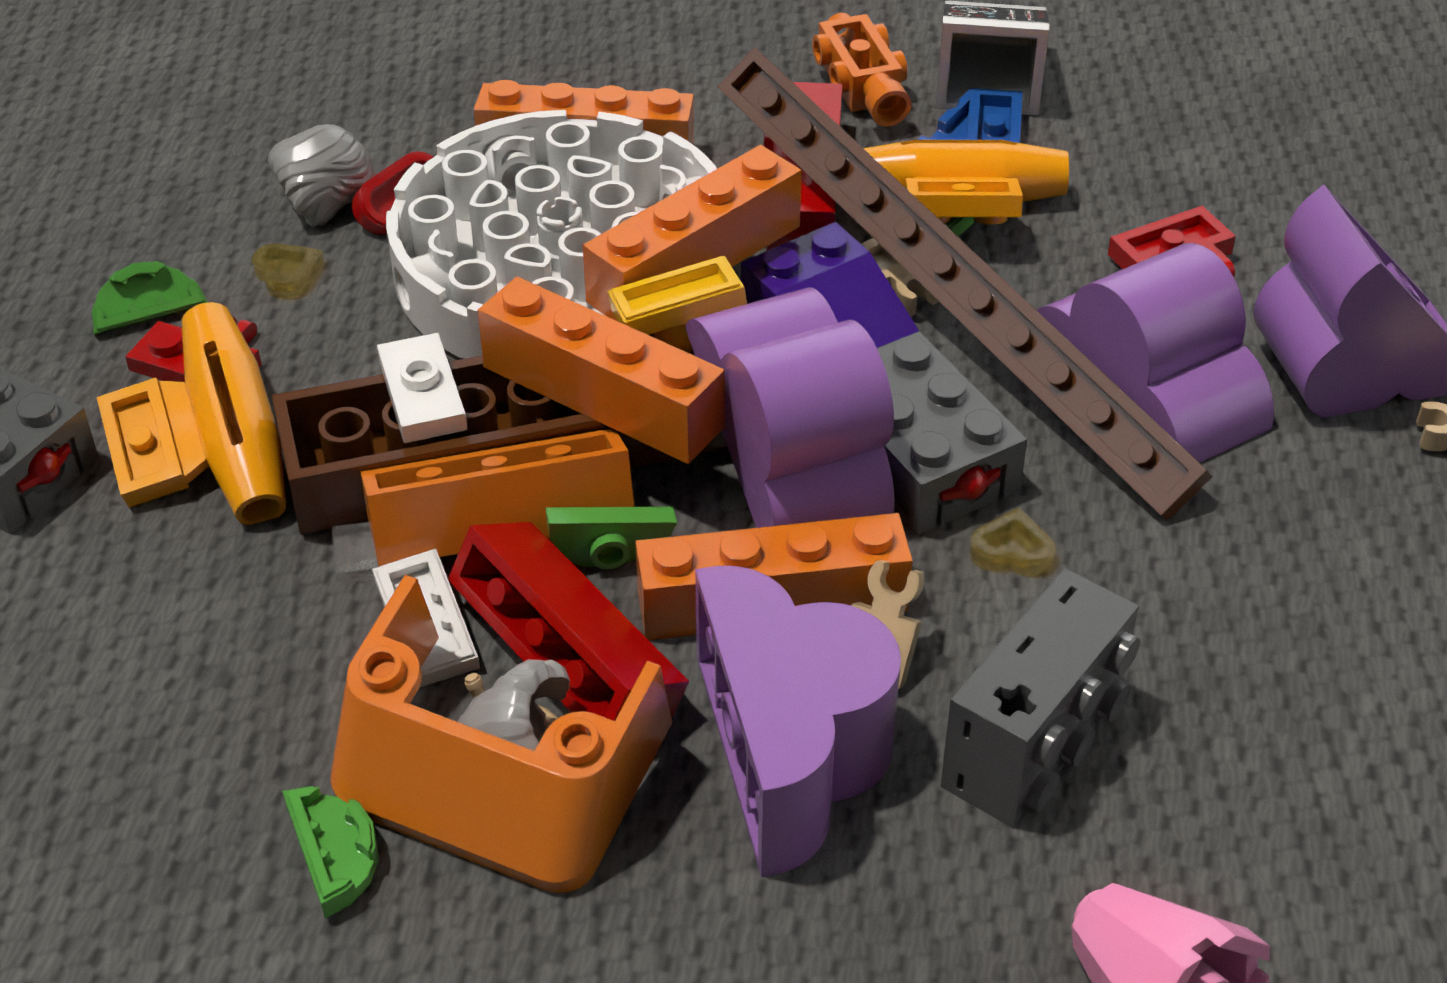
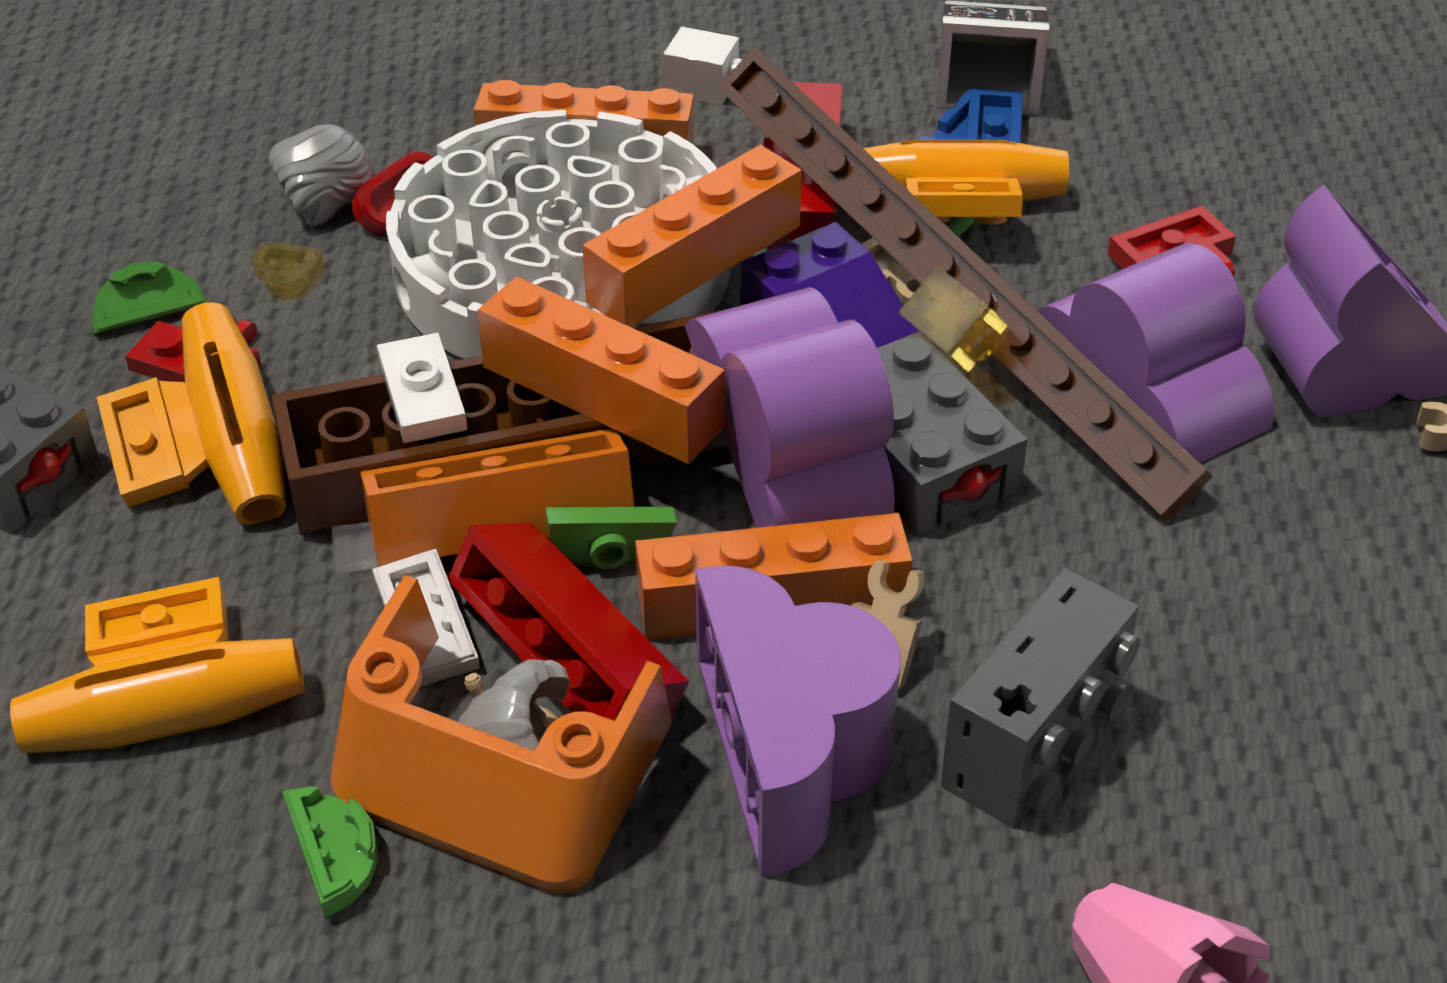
yellow tile [607,256,747,352] -> none
orange brick [812,13,911,127] -> none
clear yellow tile [969,507,1056,577] -> none
none -> light orange plate [10,577,305,754]
none -> white brick [664,27,743,105]
none -> clear yellow brick [898,266,1007,372]

